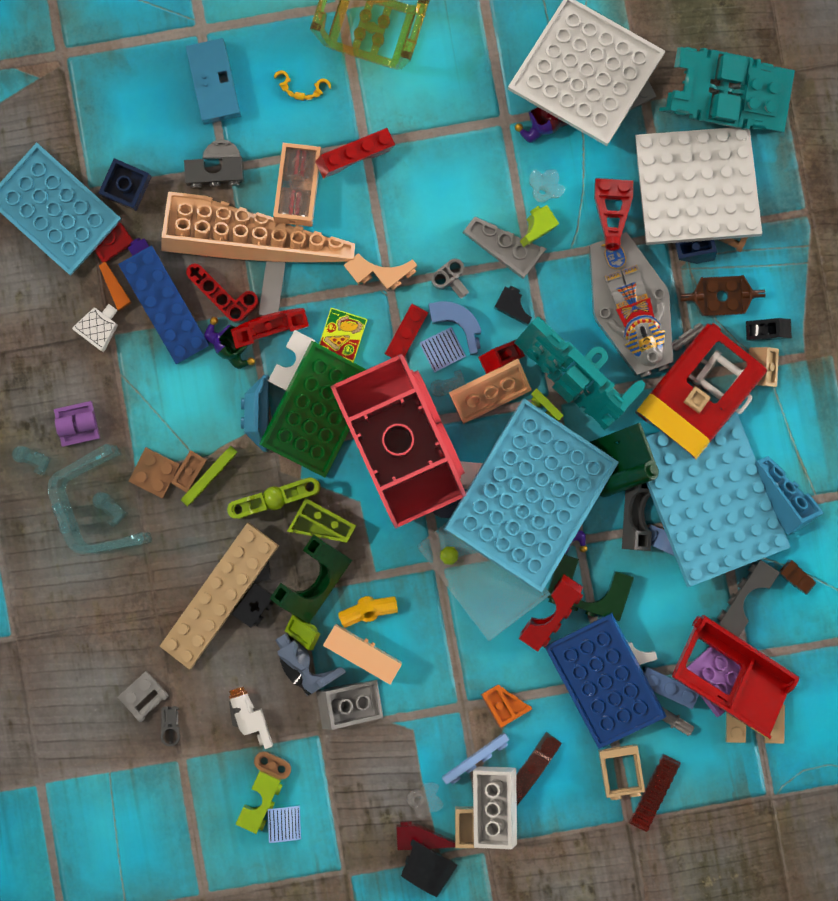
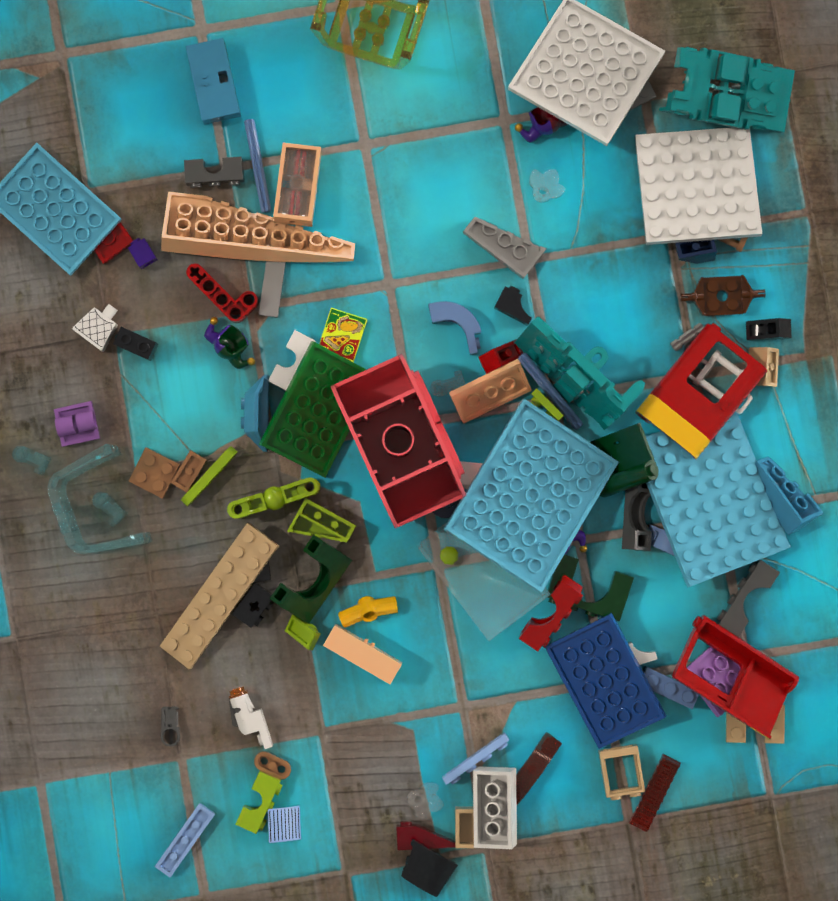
dark blue brick [98,158,152,211] -> none
orange piece [99,262,132,311] -> none
blue plate [118,245,209,364] -> none
light grey plate [118,671,169,722] -> none
light grey plate [202,139,241,159] -> none
red slope [231,308,309,348] -> none
yellow piece [274,70,331,101] -> none
sand blue hips [275,633,346,696] -> none
red arch [315,128,395,179] -> none
light grey slope [316,680,383,730] -> none
light nougat arch [344,253,417,291] -> none
red plate [385,304,429,358] -> none
light blue sticker [420,327,466,373] -> none
light grey beam [432,259,469,299] -> none
orange wing [481,685,532,728] -> none
lime arch [520,205,559,247] -> none
light grey container [589,232,673,378] -> none
red plate [594,178,634,251] -> none
light grey axle [662,707,694,736] -> none
tan tile [683,386,711,413] -> none
reddish brown leg [779,560,816,595] -> none
none -> black brick [113,327,158,361]
none -> light blue plate [155,803,216,877]
none -> medium blue axle [244,119,271,213]
none -> medium blue axle [518,353,583,430]

